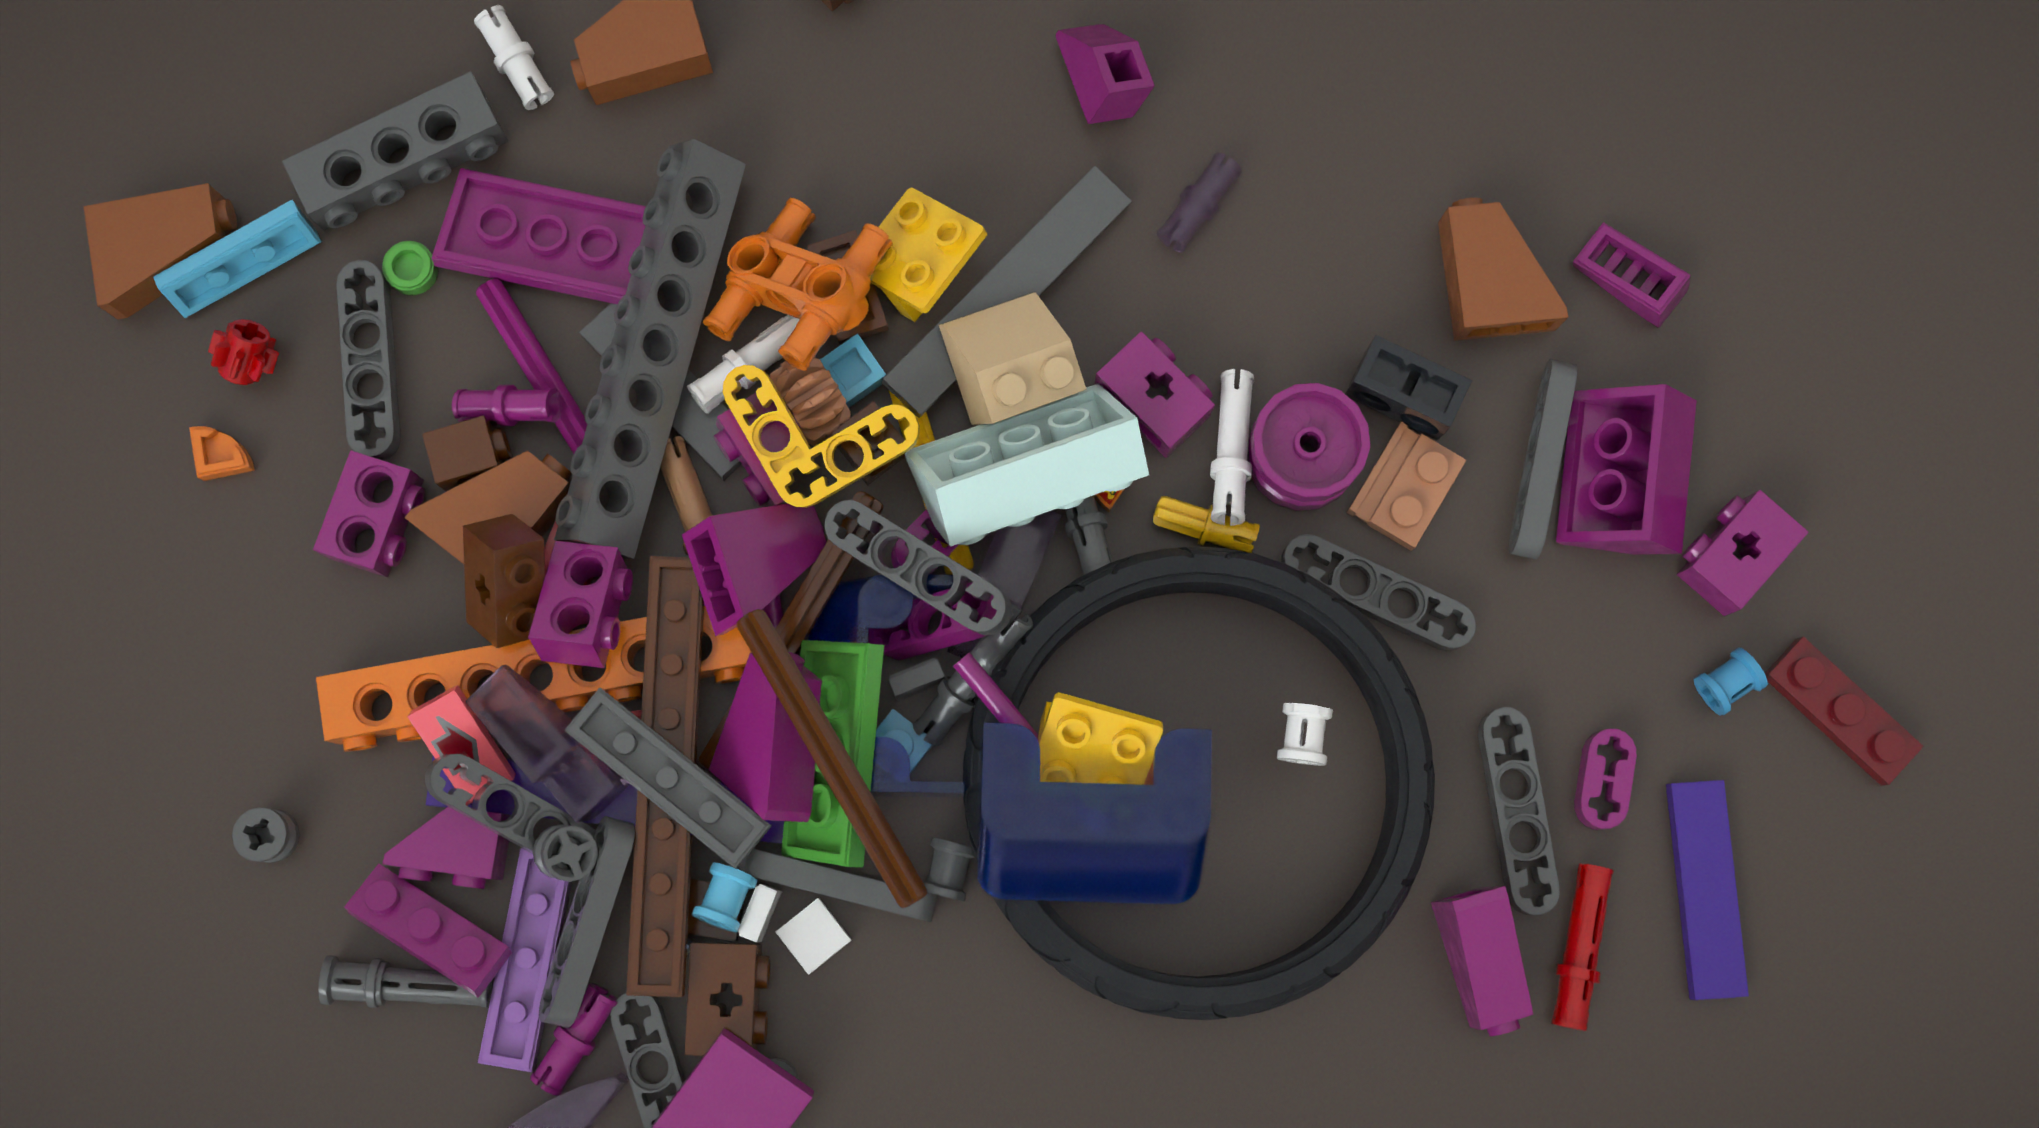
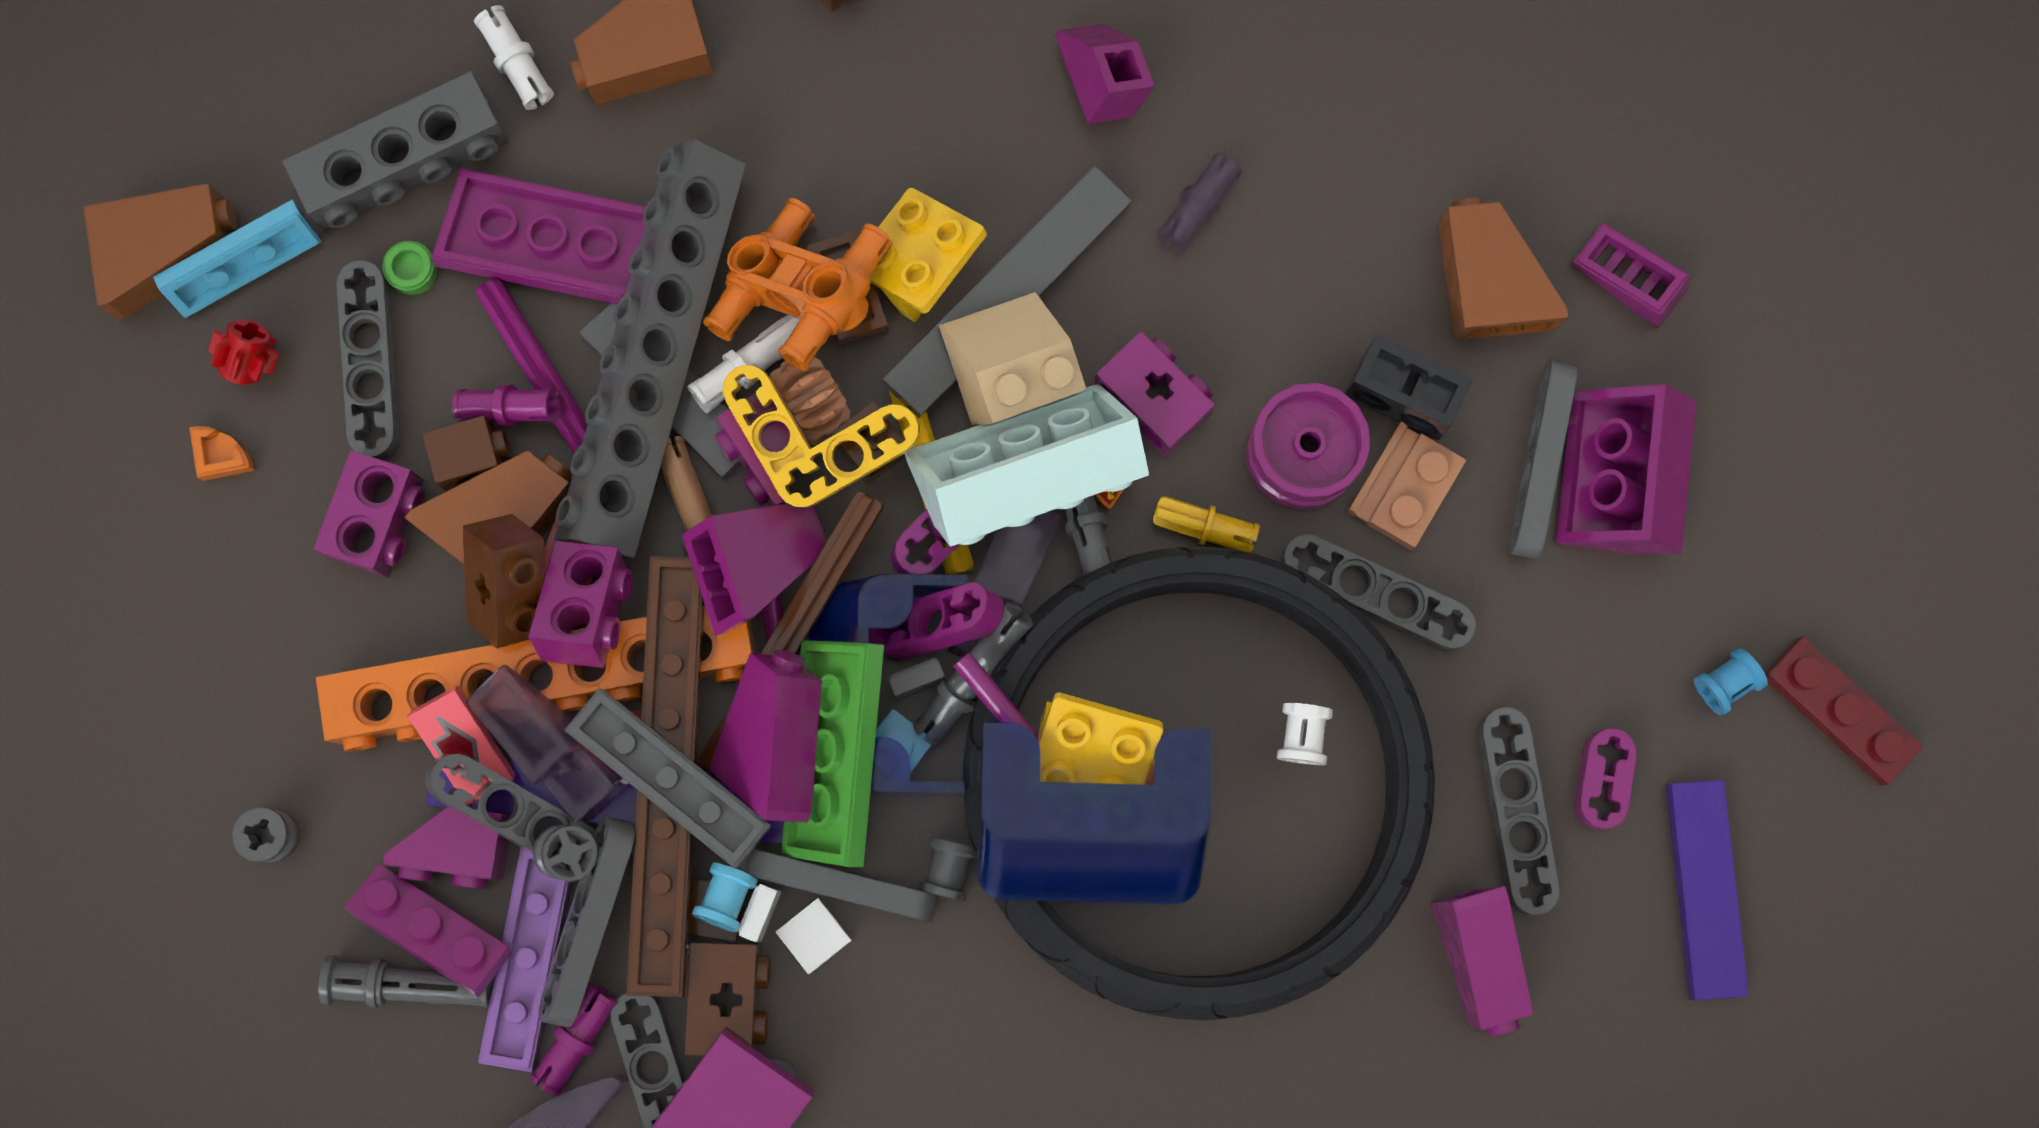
reddish brown axle [737,609,927,908] -> none
medium azure plate [820,333,886,408] -> none
dark grey beam [825,500,1012,635] -> none
white pin [1210,369,1254,526] -> none
red pin [1551,863,1614,1031] -> none
magenta brick [1676,490,1809,616] -> none

